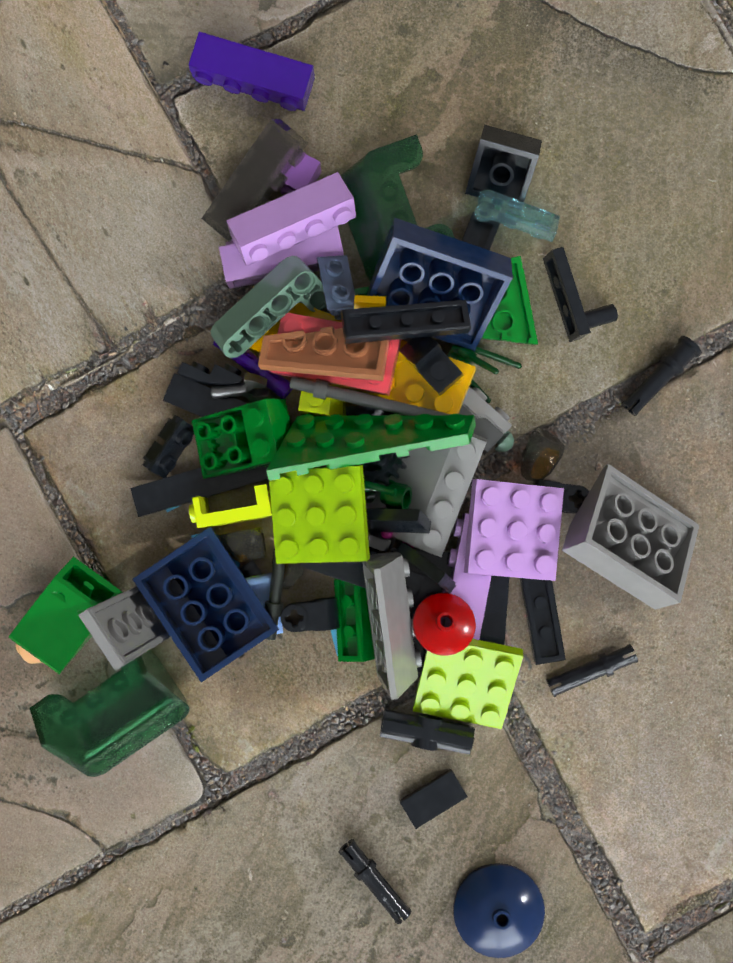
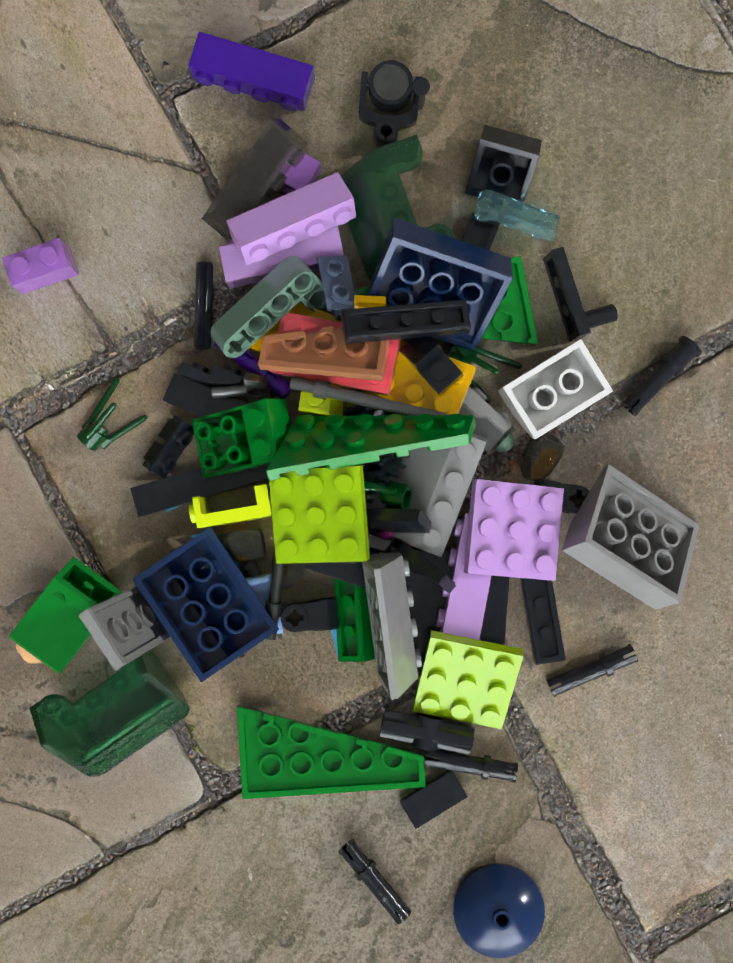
red dish [413,593,476,656] -> none
none -> medium lavender brick [2,238,79,294]
none -> dark green plant [77,378,147,451]
none -> black axle [194,261,213,350]
none -> green wing [237,705,426,799]
none -> black piece [358,60,430,151]
none -> black pin [424,749,518,783]
none -> white slope [498,339,613,440]

